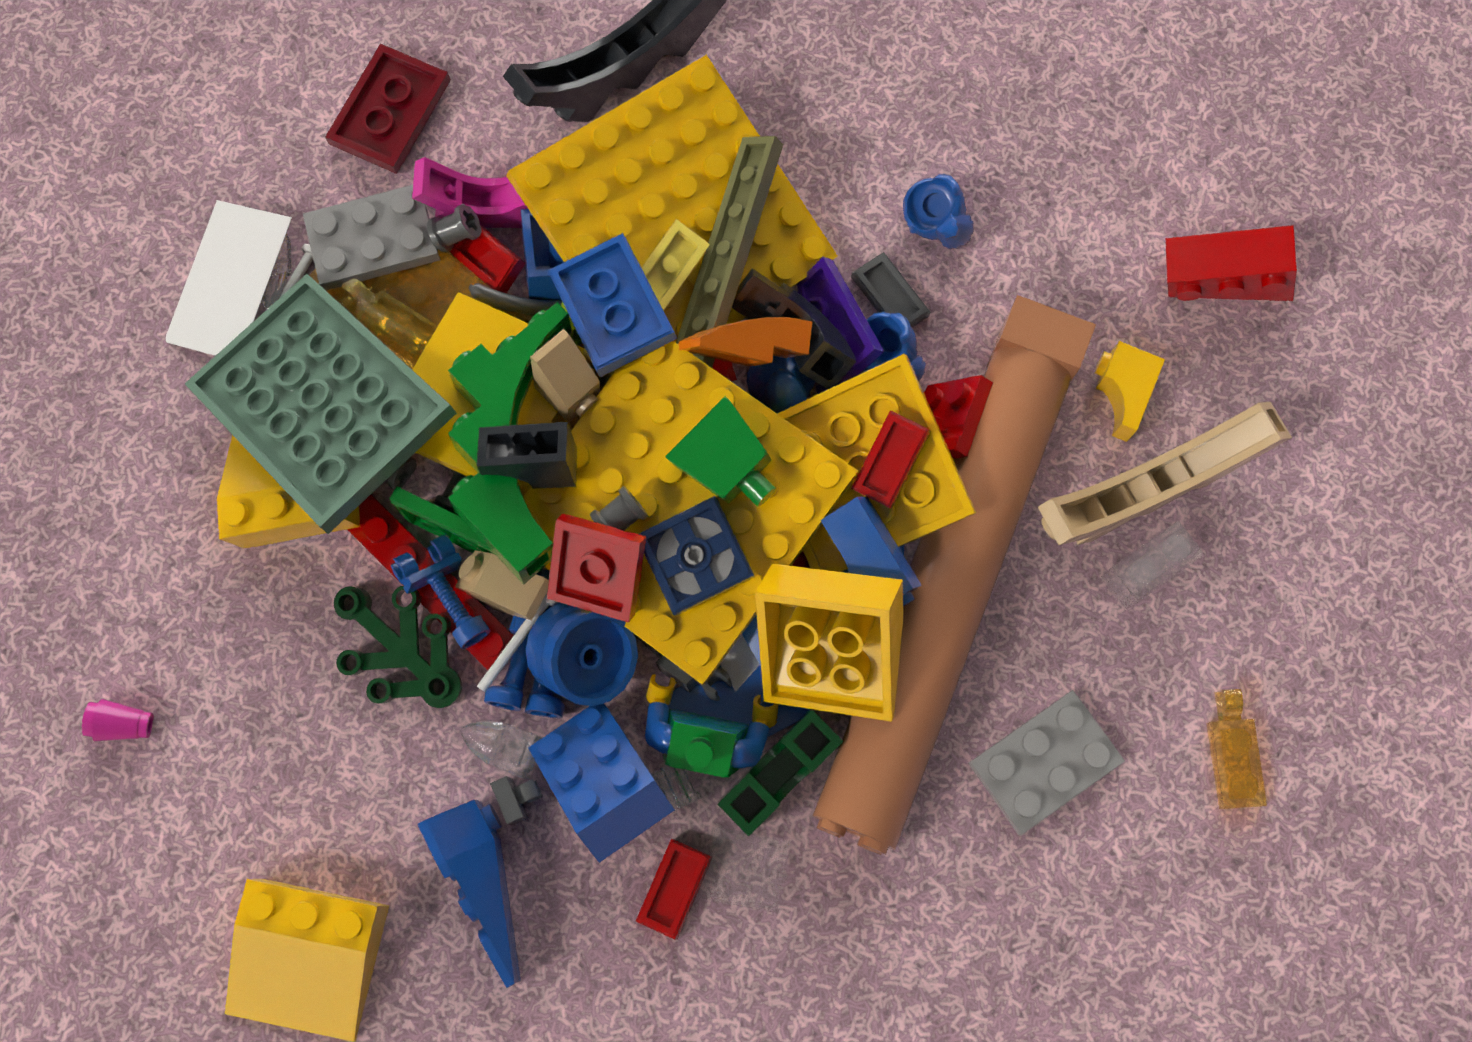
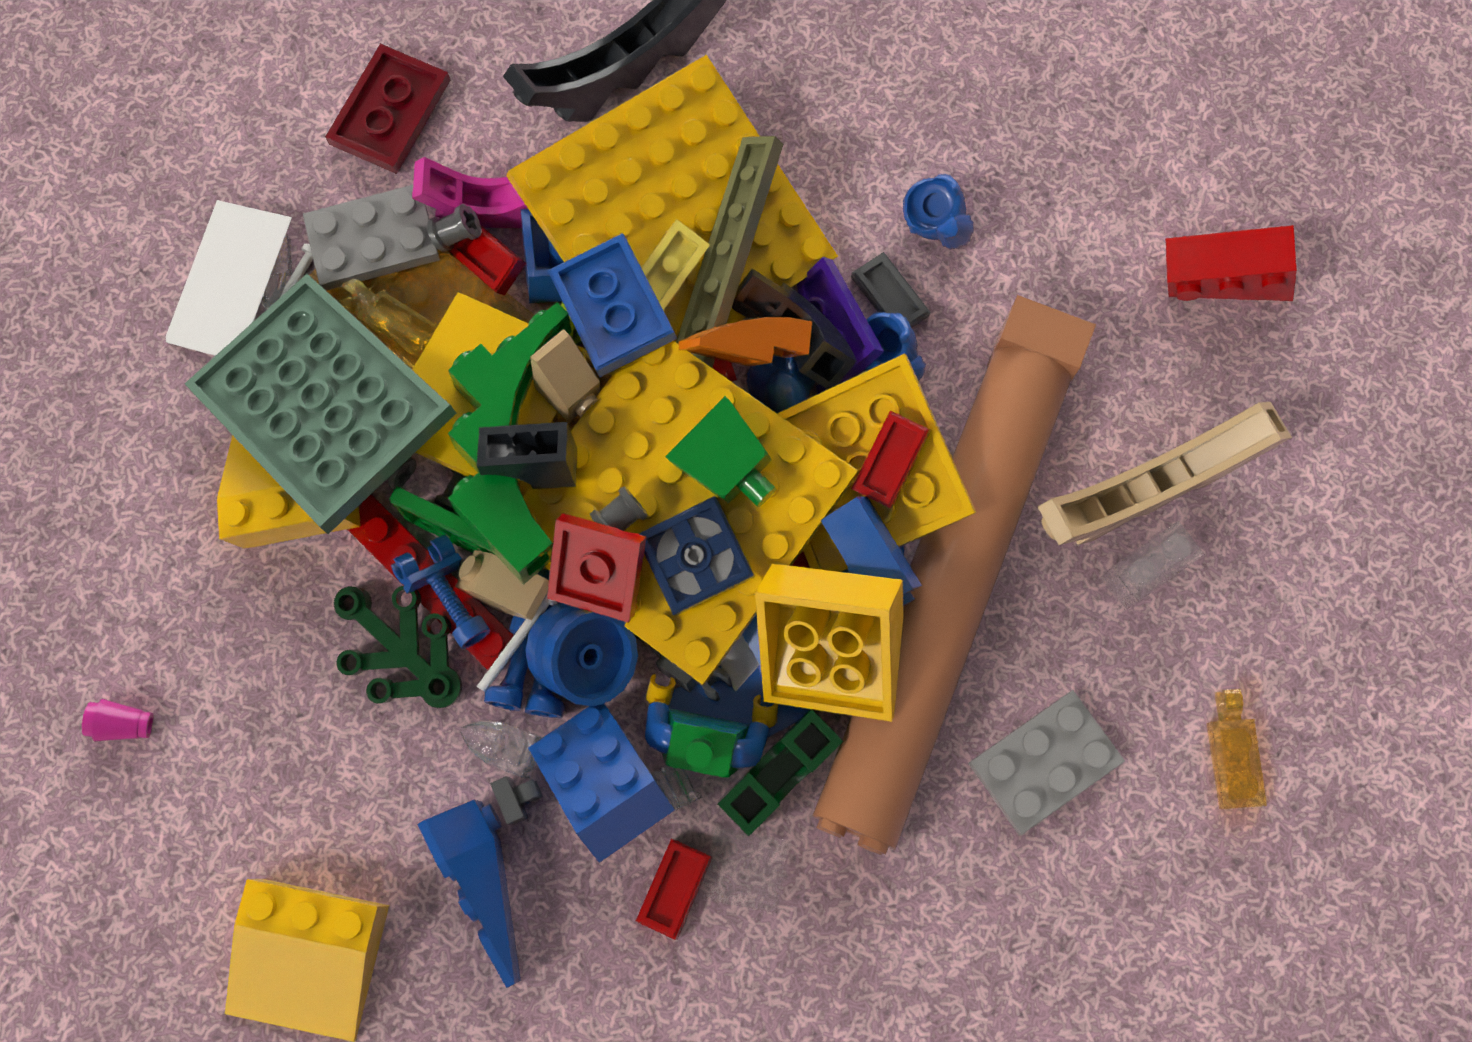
dark grey piece [469,283,562,316] -> none
red hinge [923,375,993,459] -> none
yellow arch [1094,341,1165,442] -> none

